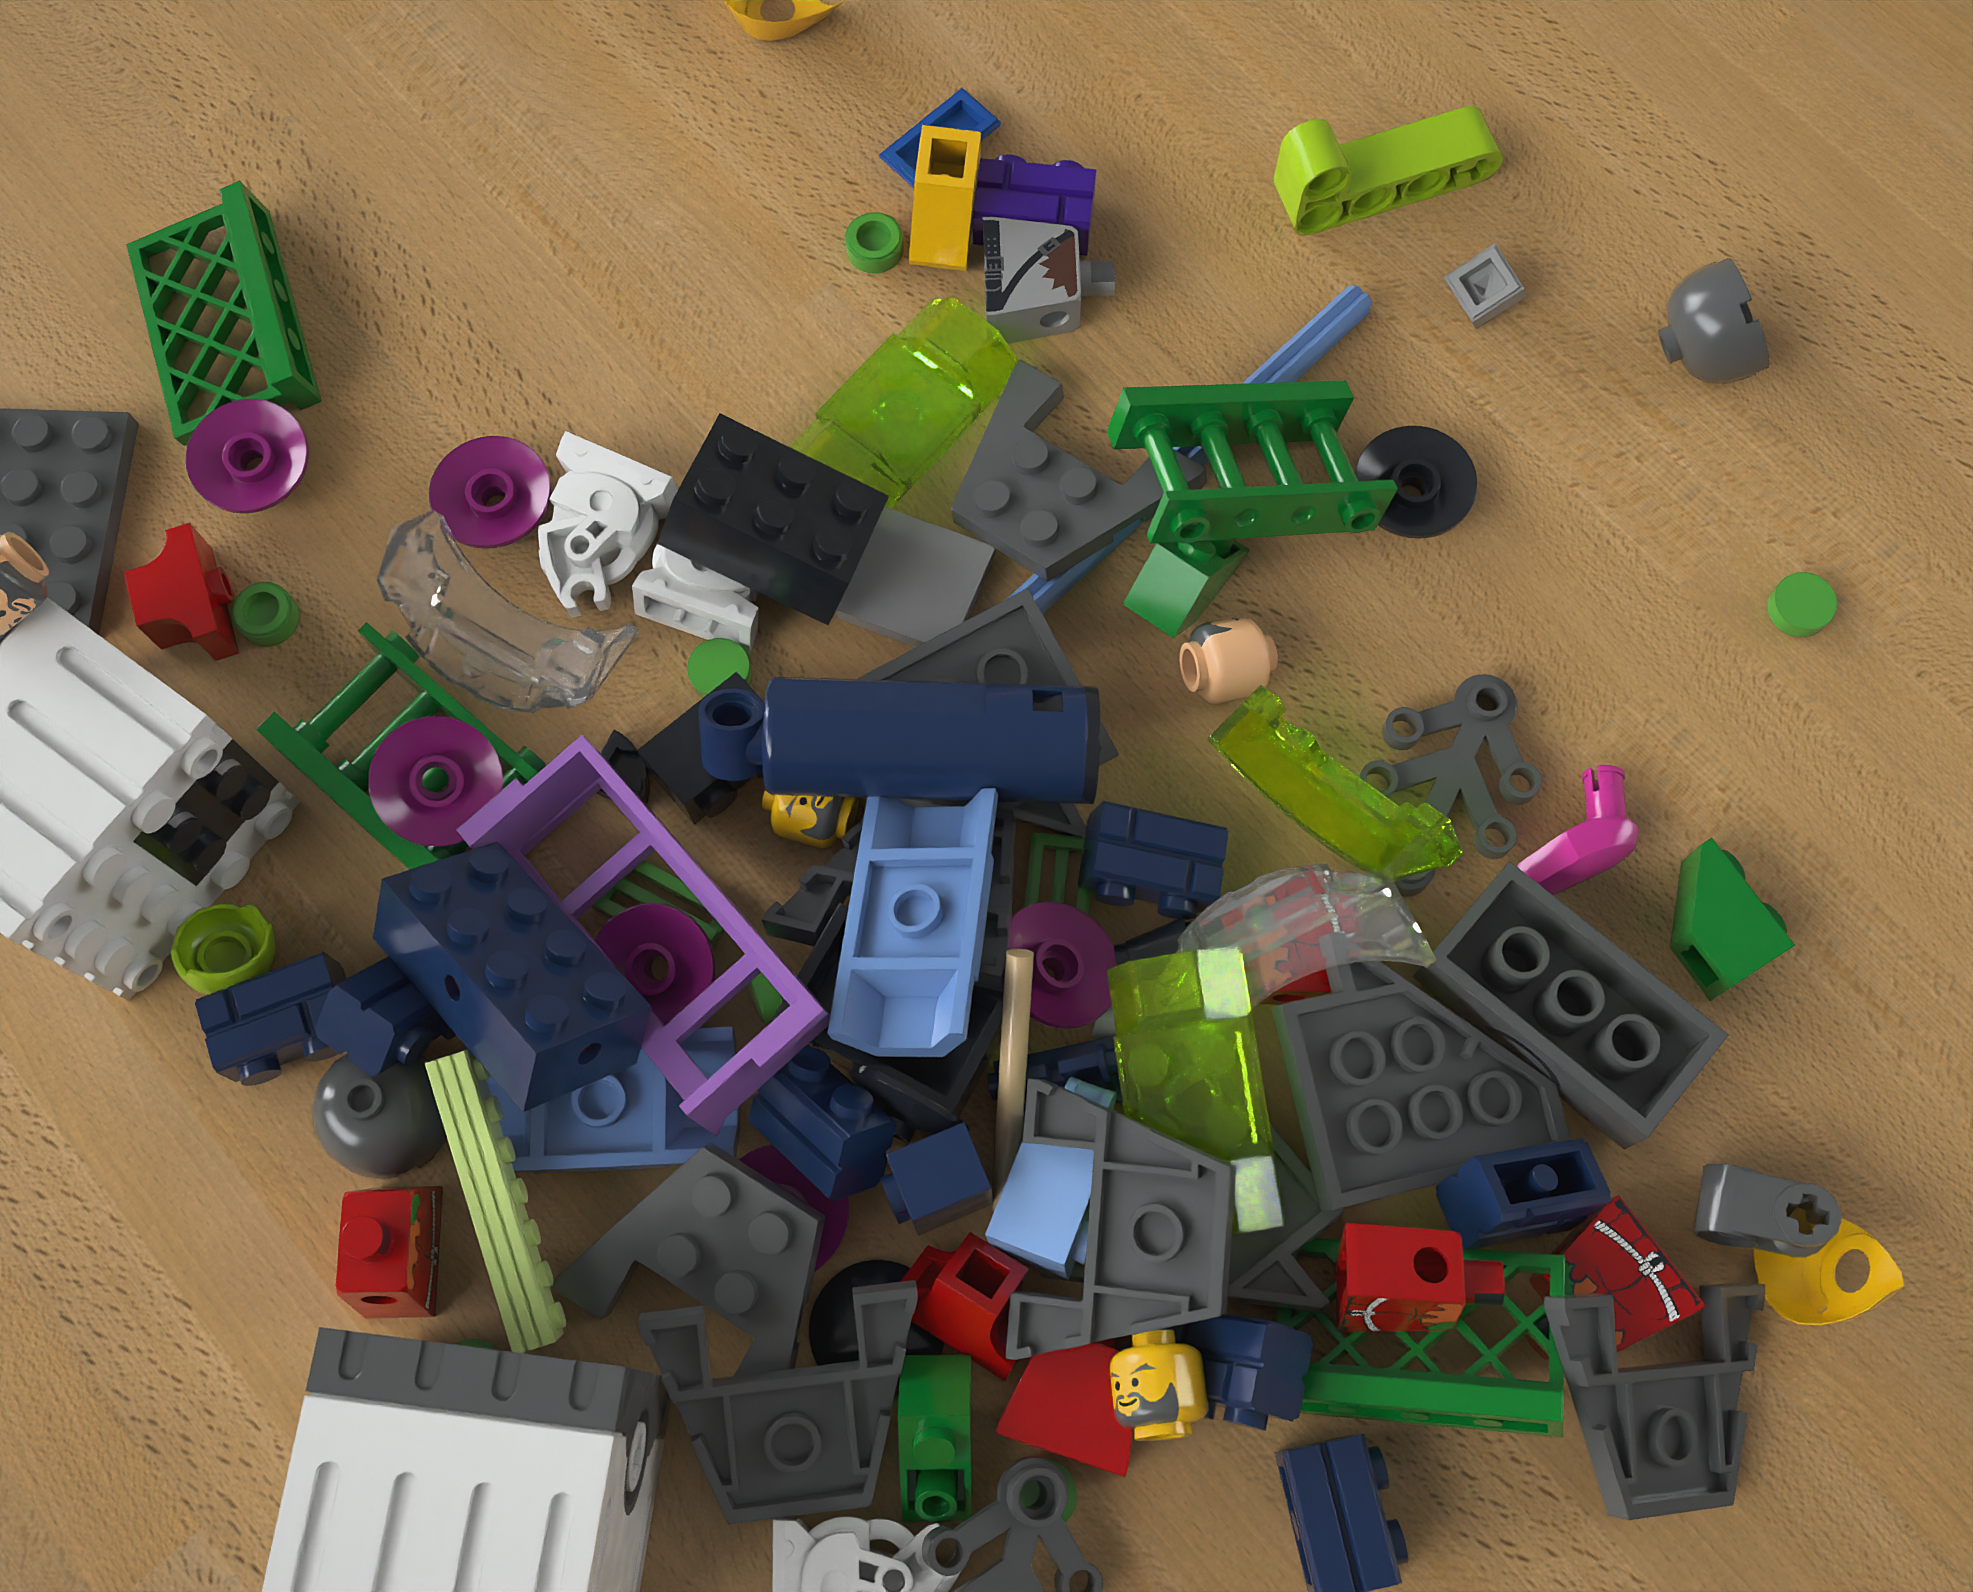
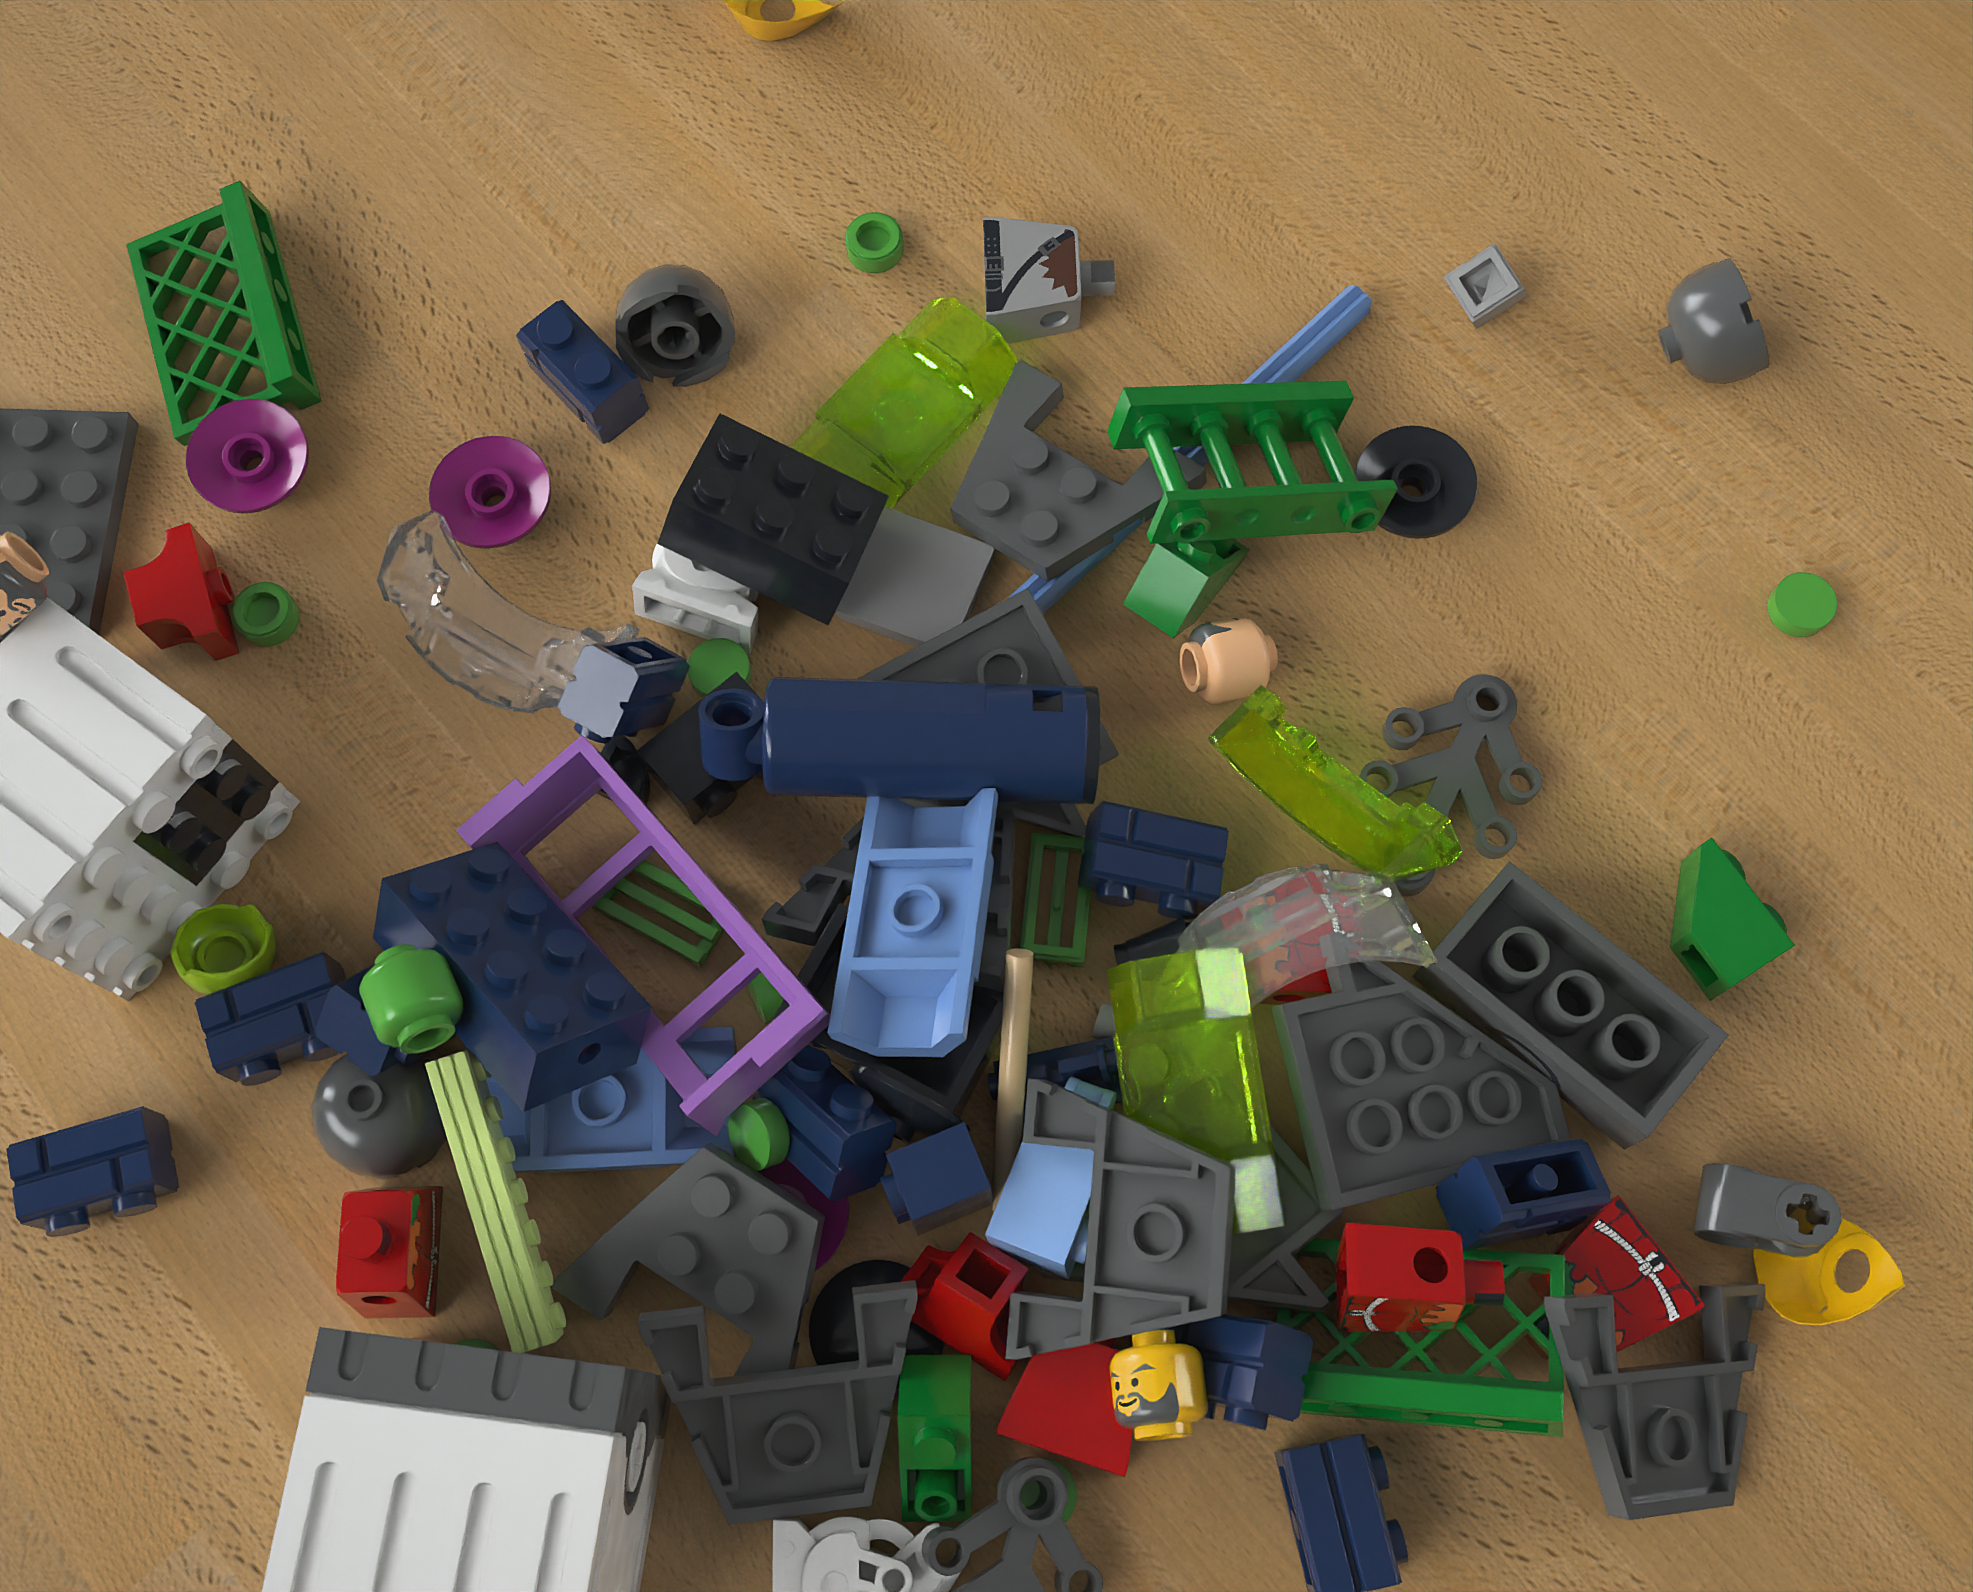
green fence [256,622,547,870] -> none
magenta dish [368,716,503,846] -> none
white piece [538,431,678,618] -> none
magenta dish [595,903,715,1025] -> none
yellow head [762,789,861,849] -> none
blue tile [879,88,1001,188] -> none
yellow slope [909,125,981,271] -> none
dark purple brick [972,154,1096,256] -> none
magenta dish [1010,901,1120,1029] -> none
lime beam [1273,106,1504,235] -> none
dark pink arm [1517,765,1639,895] -> none
none -> dark blue brick [6,1106,179,1237]
none -> bright green head [359,944,465,1053]
none -> dark blue brick [516,300,649,444]
none -> brick [557,637,690,744]
none -> dark grey cylinder [616,264,735,387]
none -> bright green tile [728,1098,790,1171]

